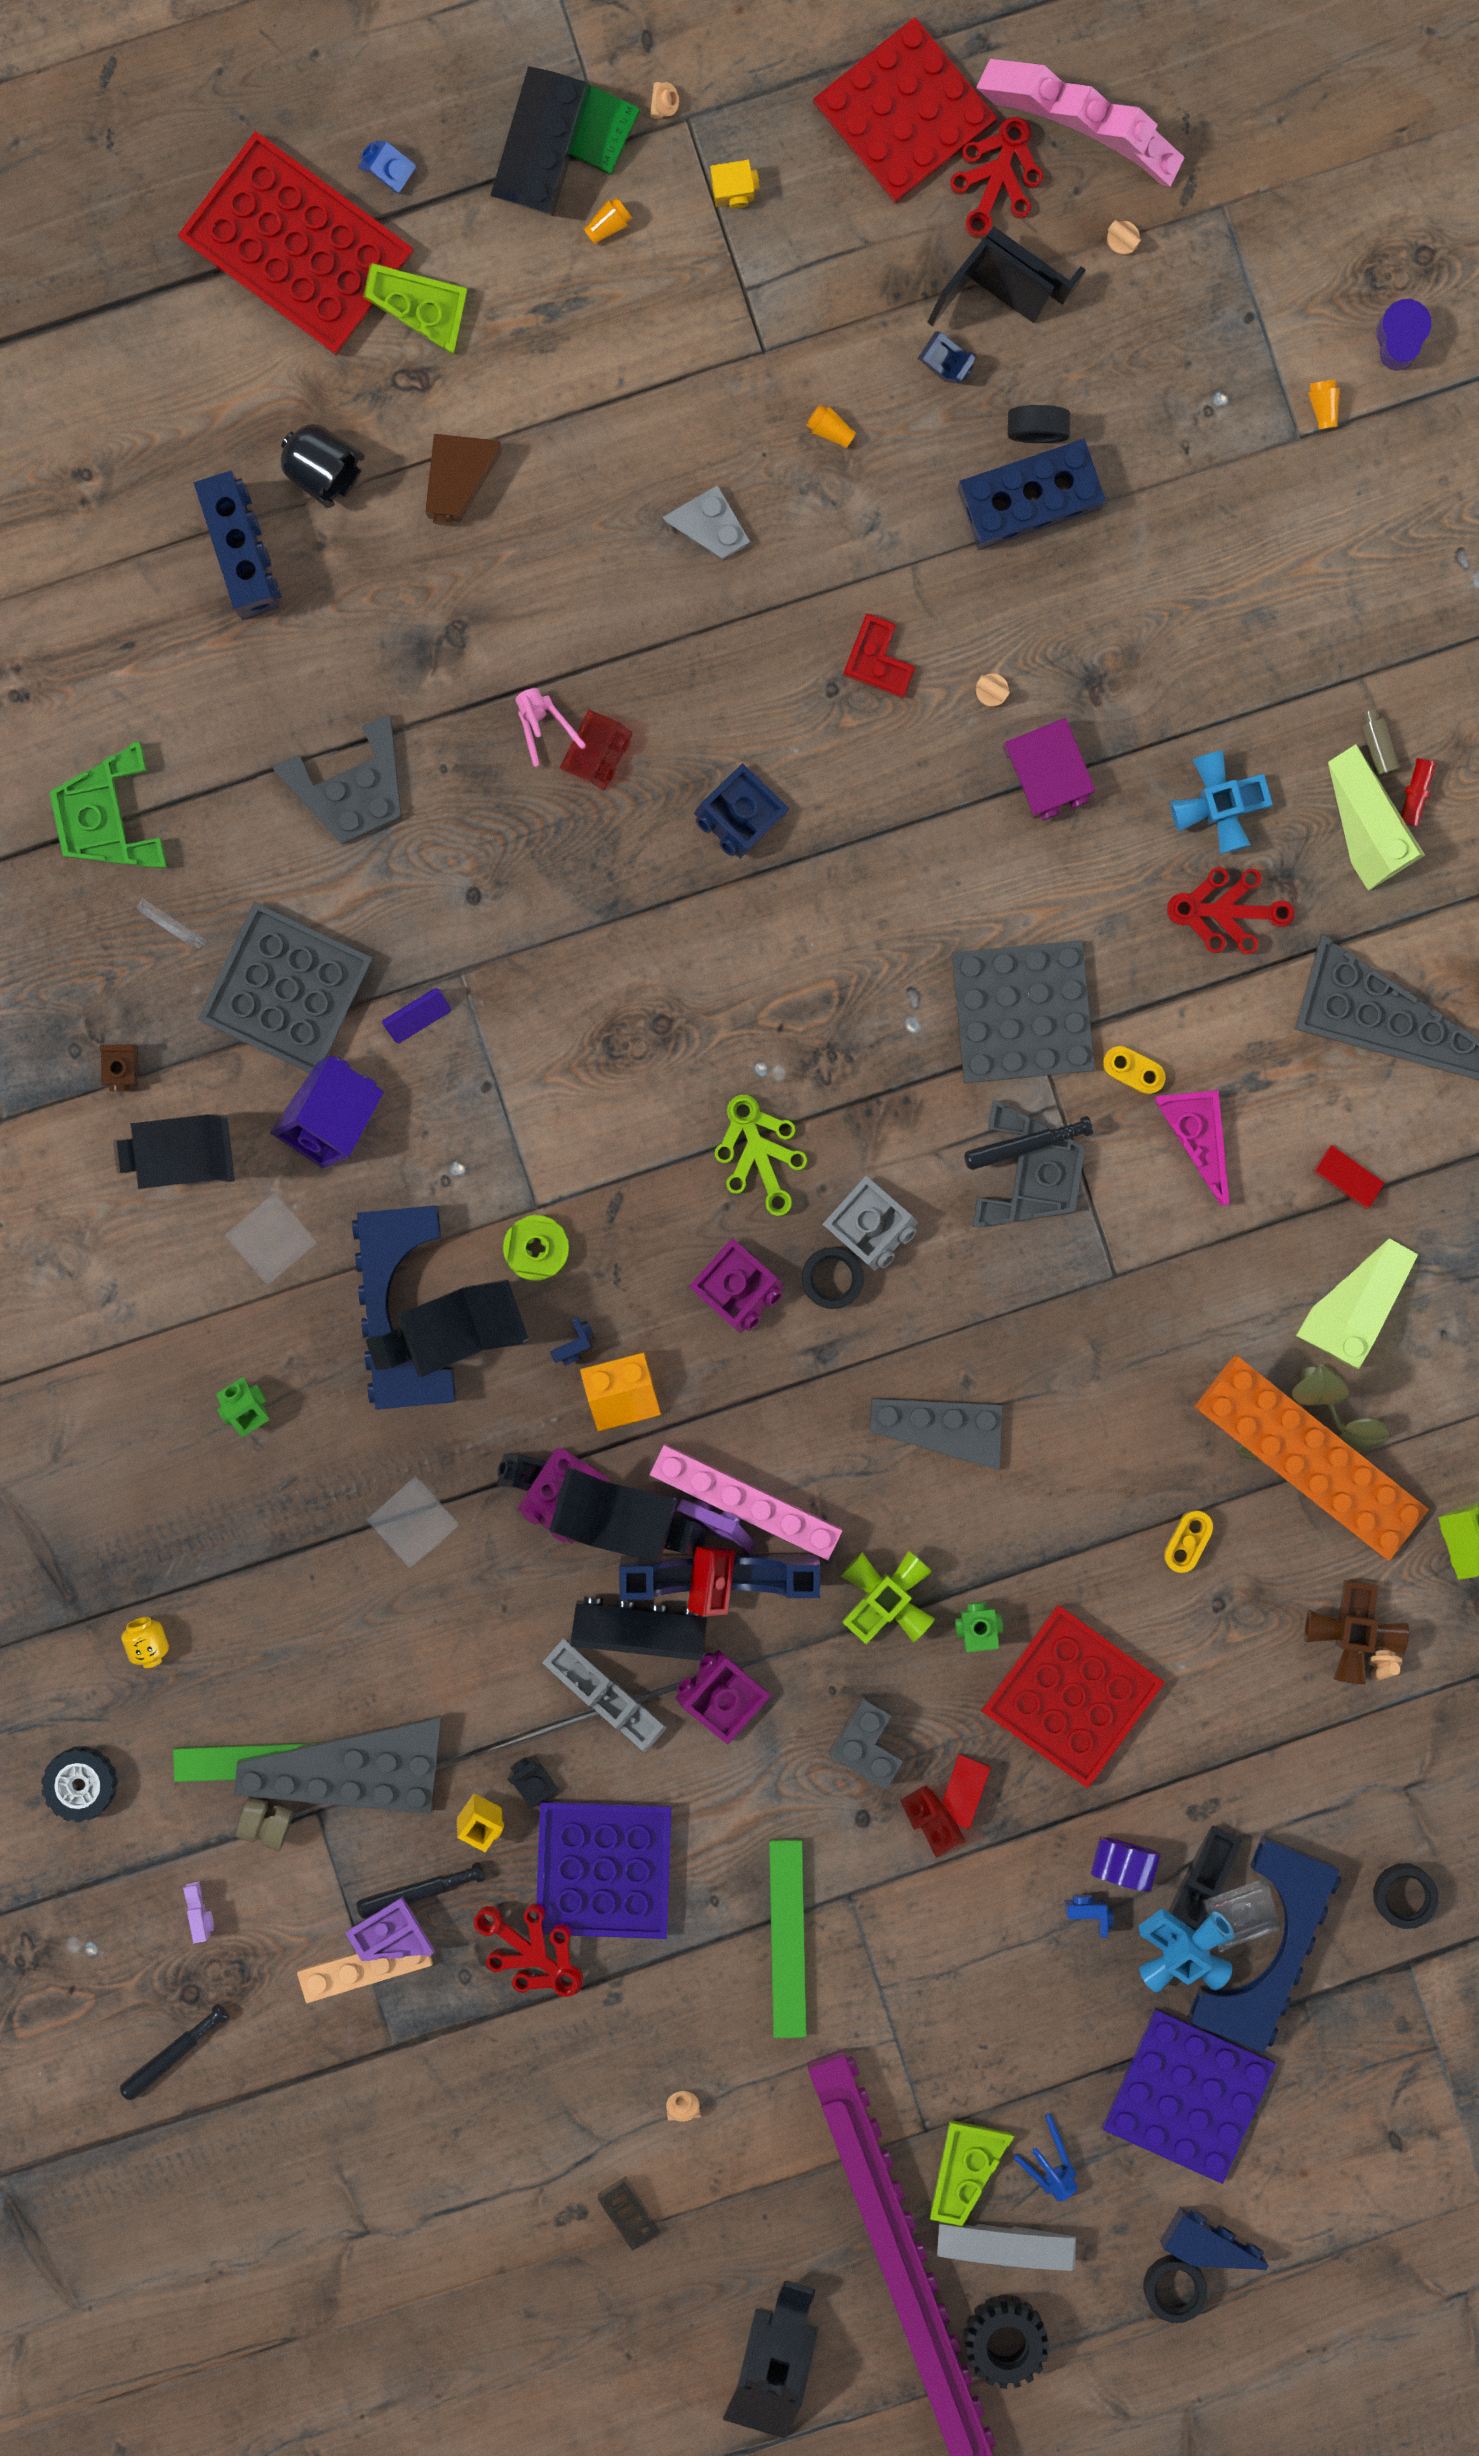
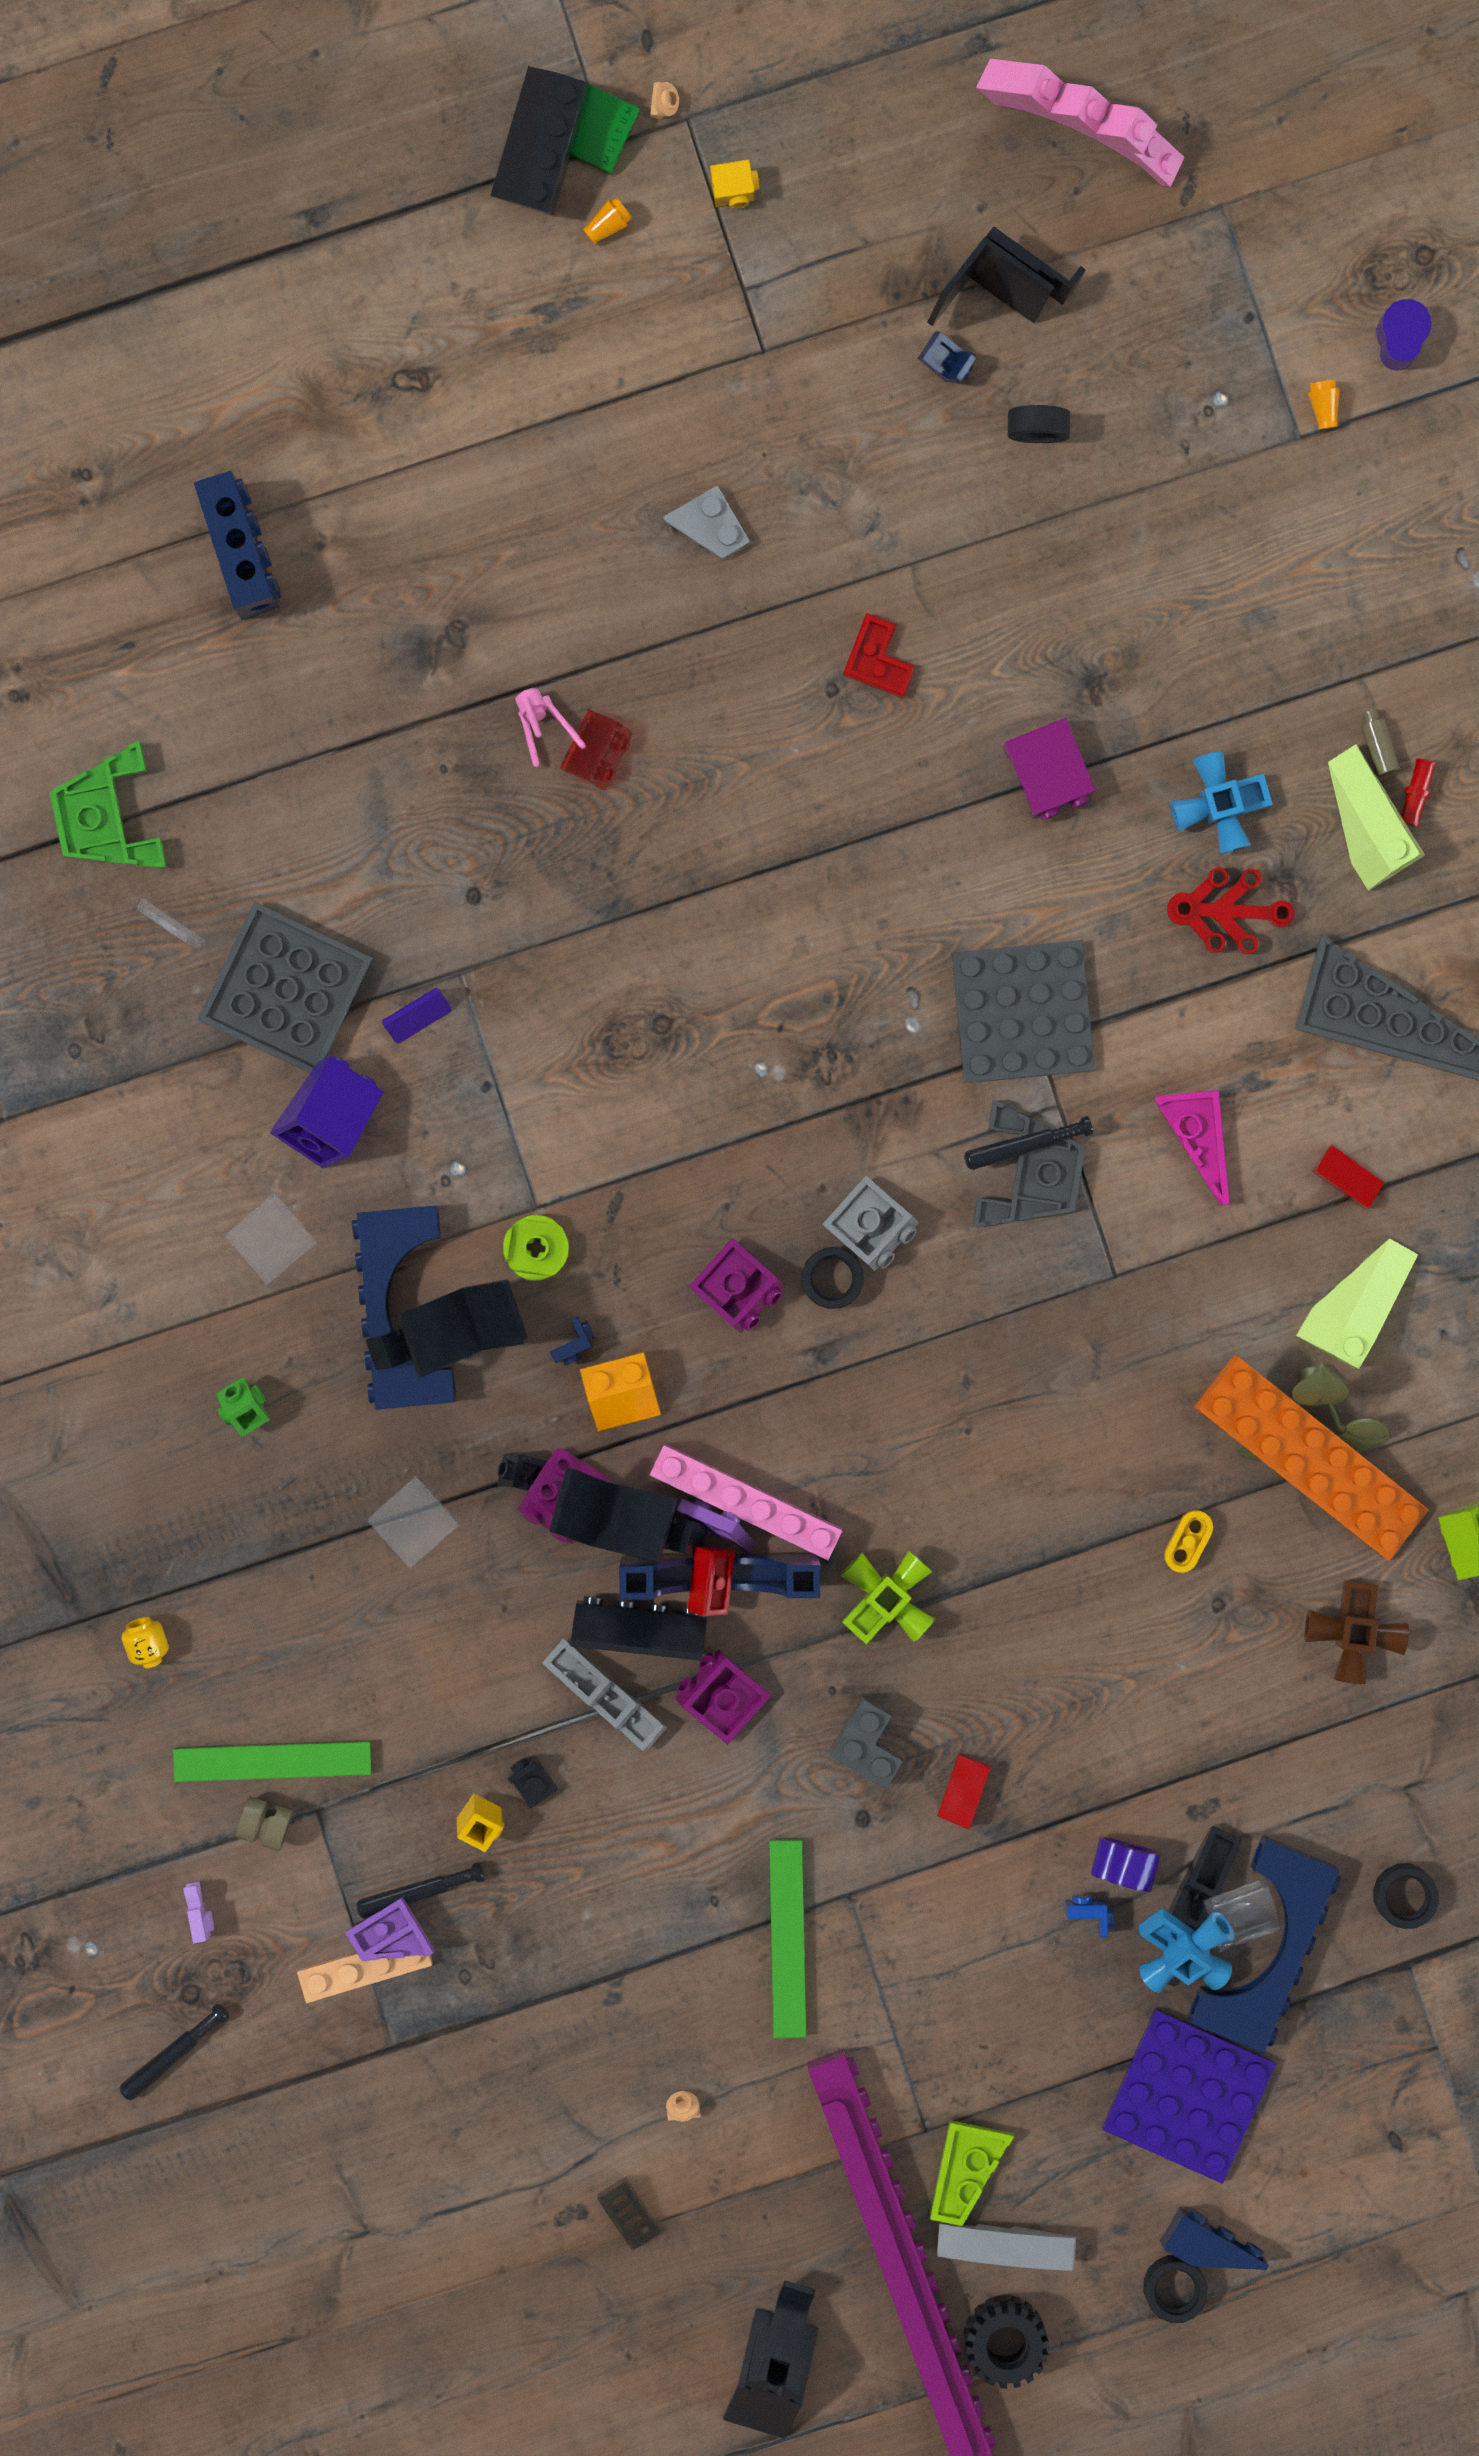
black wheel [41,1746,118,1822] -> none
reddish brown brick [100,1044,138,1092] -> none
black piece [113,1113,235,1189] -> none
red plate [177,131,414,356] -> none
dark grey wing [234,1715,441,1814] -> none
dark grey wing [272,714,402,845] -> none
black cylinder [281,424,365,508] -> none
bracket [358,141,417,193] -> none
lime wing [363,263,467,355] -> none
reddish brown slope [425,434,501,526] -> none
red plant [474,1904,583,1997] -> none
dark purple plate [536,1801,672,1939] -> none
dark blue plate [694,763,789,859] -> none
lime plant [715,1095,807,1216] -> none
light orange cone [806,404,856,449] -> none
red plate [813,17,997,203] -> none
dark grey wing [870,1398,1003,1471] -> none
clear red slope [900,1785,966,1858] -> none
red plant [950,117,1043,238] -> none
bright green brick [955,1602,1003,1652] -> none
dark blue brick [957,438,1106,550] -> none
light nougat plate [976,674,1010,707] -> none
red plate [981,1604,1165,1789] -> none
blue plant [1014,2113,1078,2202] -> none
yellow plate [1102,1046,1166,1094] -> none
light nougat plate [1107,220,1141,255] -> none
light nougat plate [1369,1650,1402,1681] -> none

